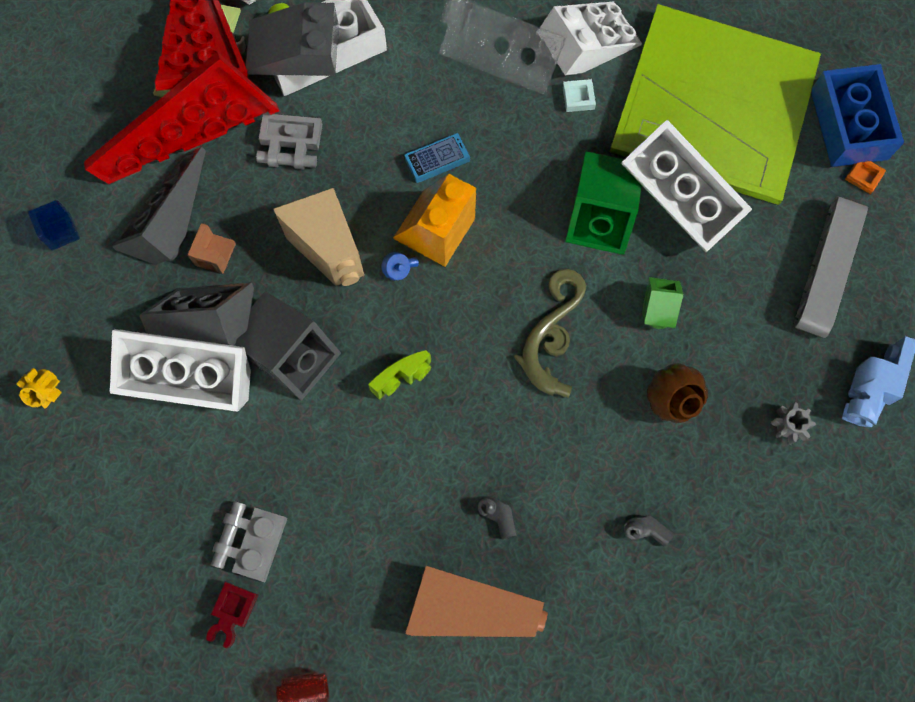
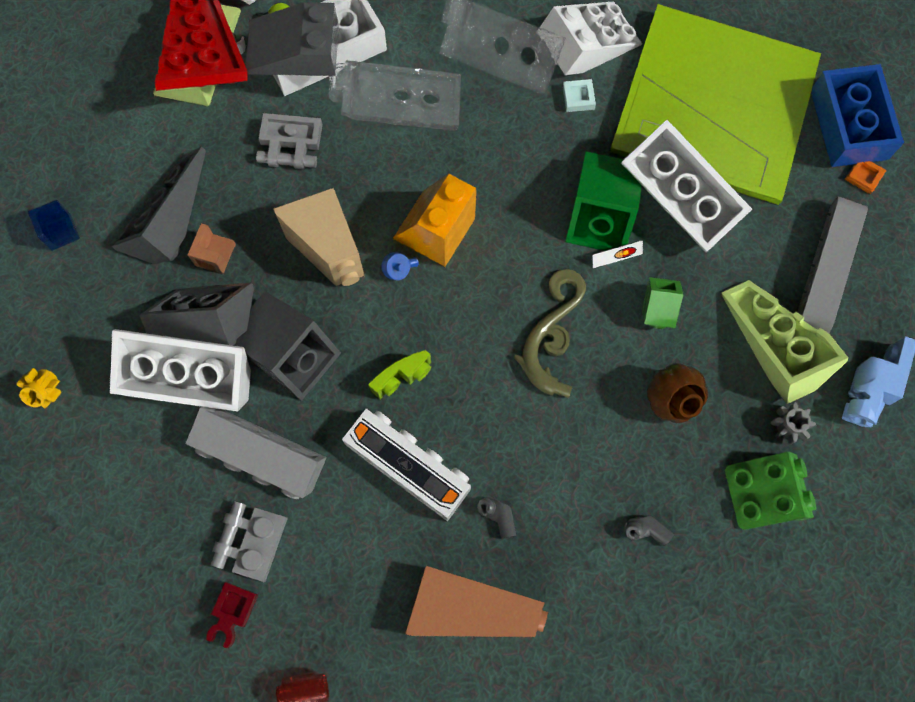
red wing [84,52,280,184] -> none
tile [404,133,470,183] -> none
none -> light grey brick [185,407,327,499]
none -> clear hinge [328,60,461,131]
none -> brick [342,409,471,522]
none -> white sticker [592,241,643,268]
none -> yellowish green wedge [722,280,848,404]
none -> bright green bracket [725,452,816,530]

